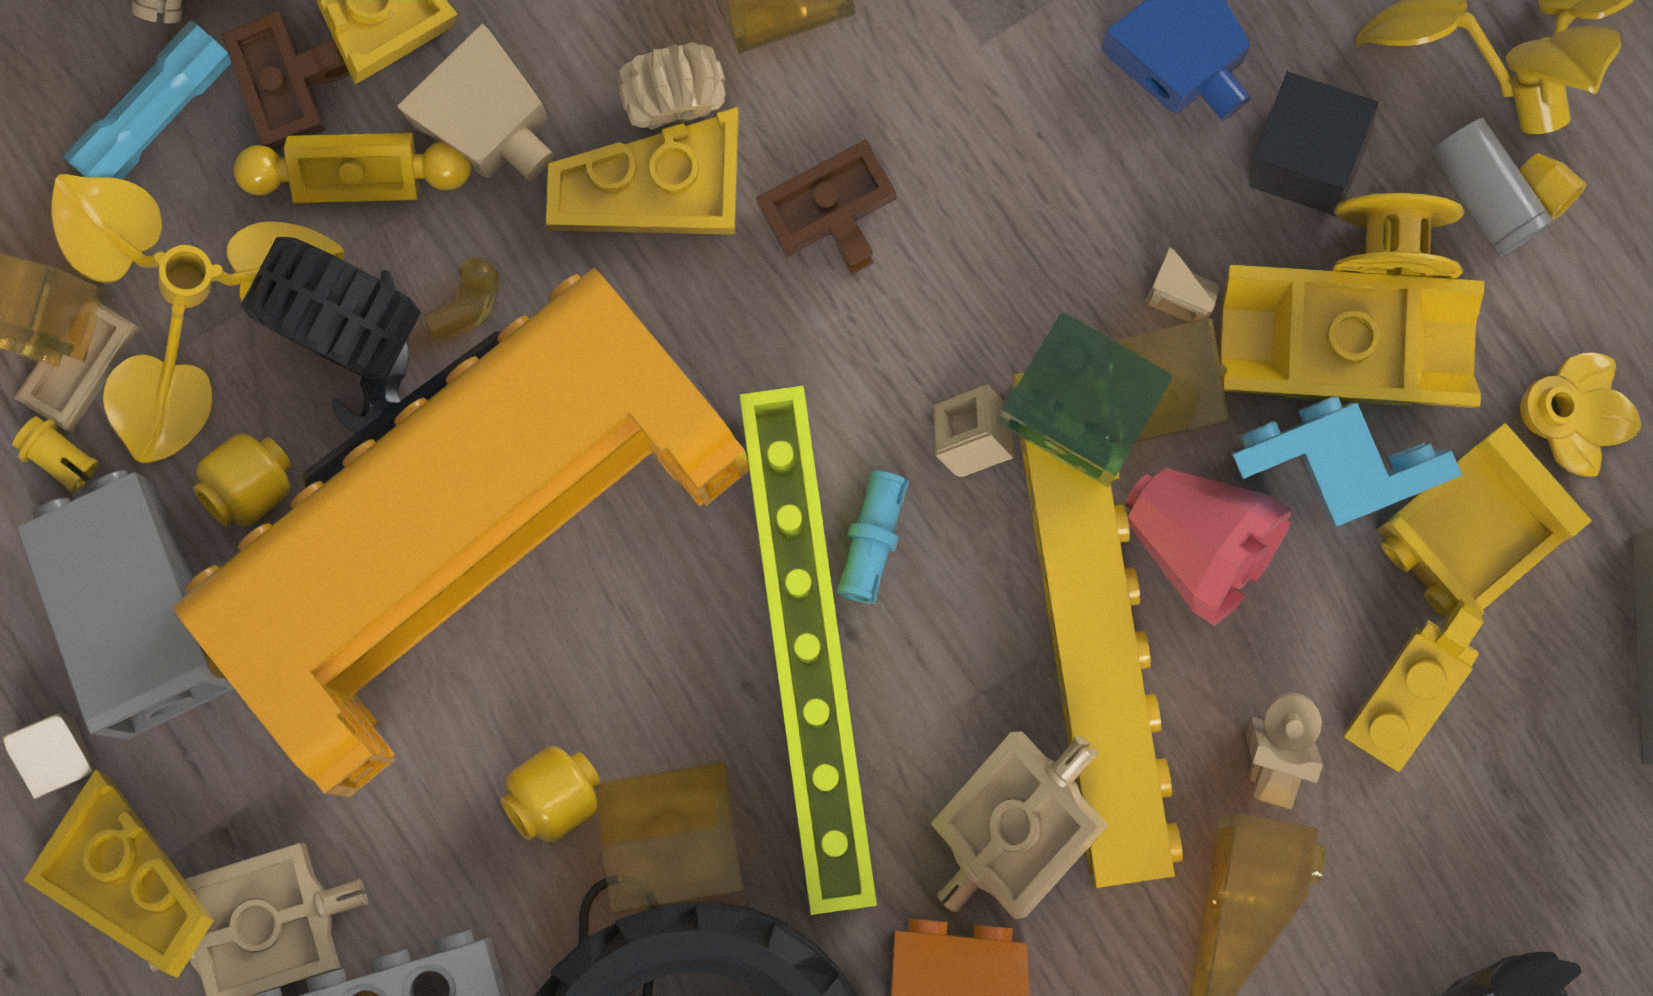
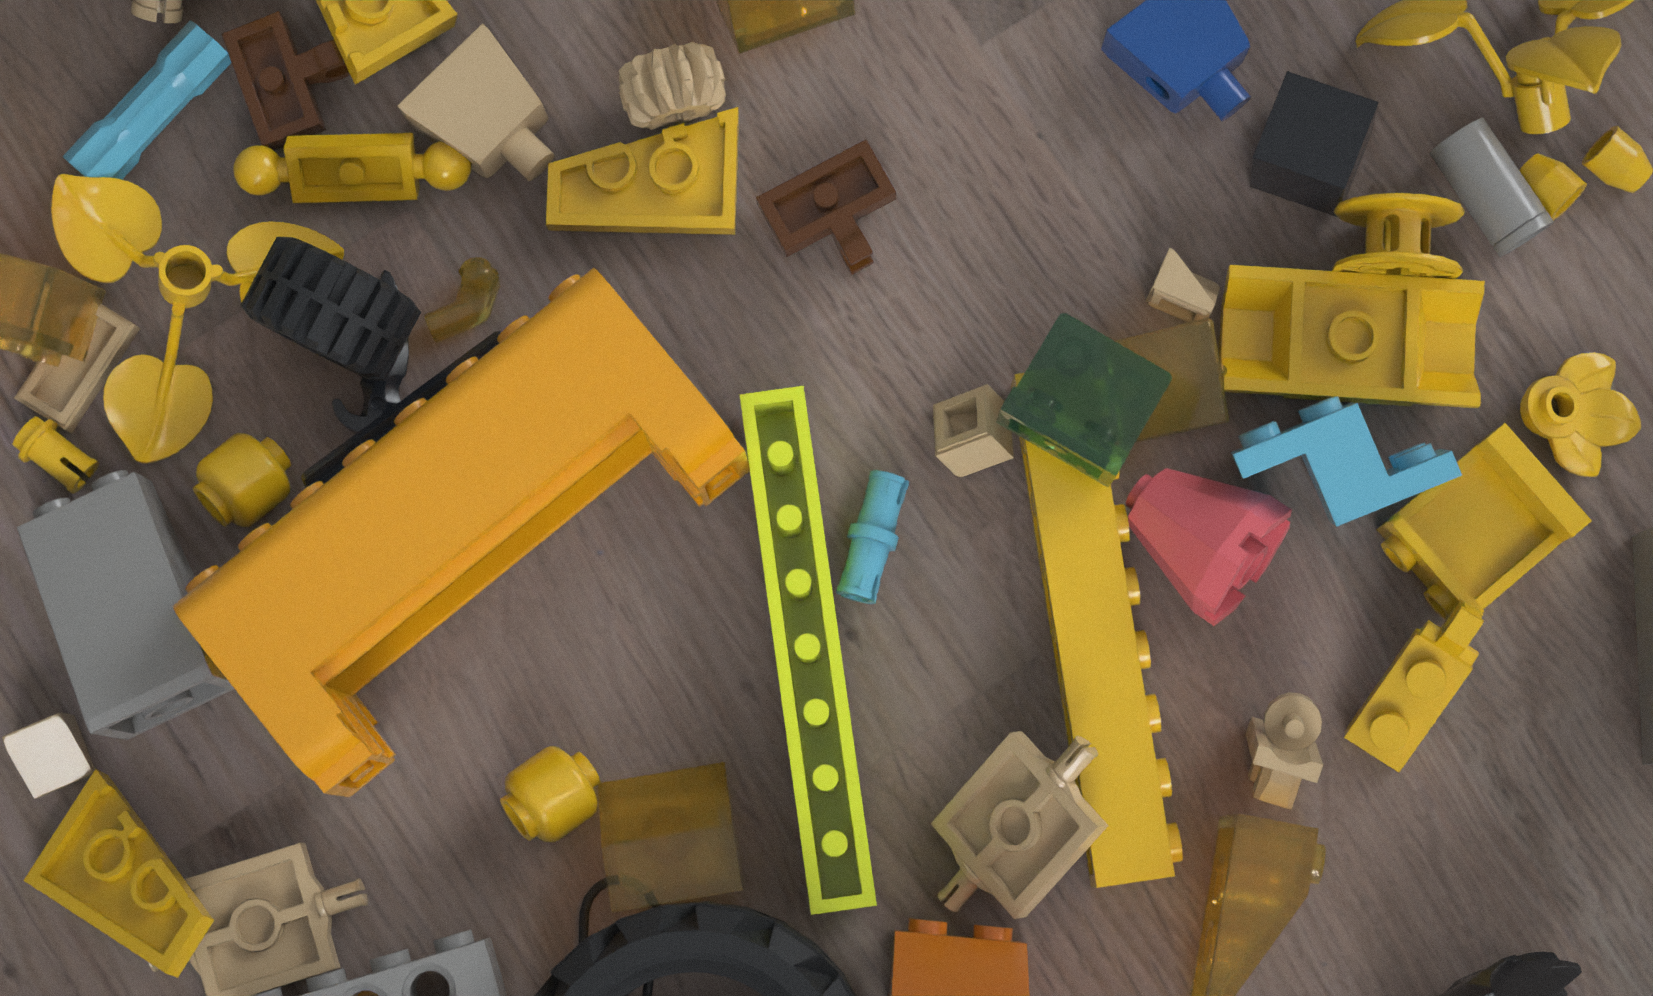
none -> yellow hose [1582,125,1653,193]

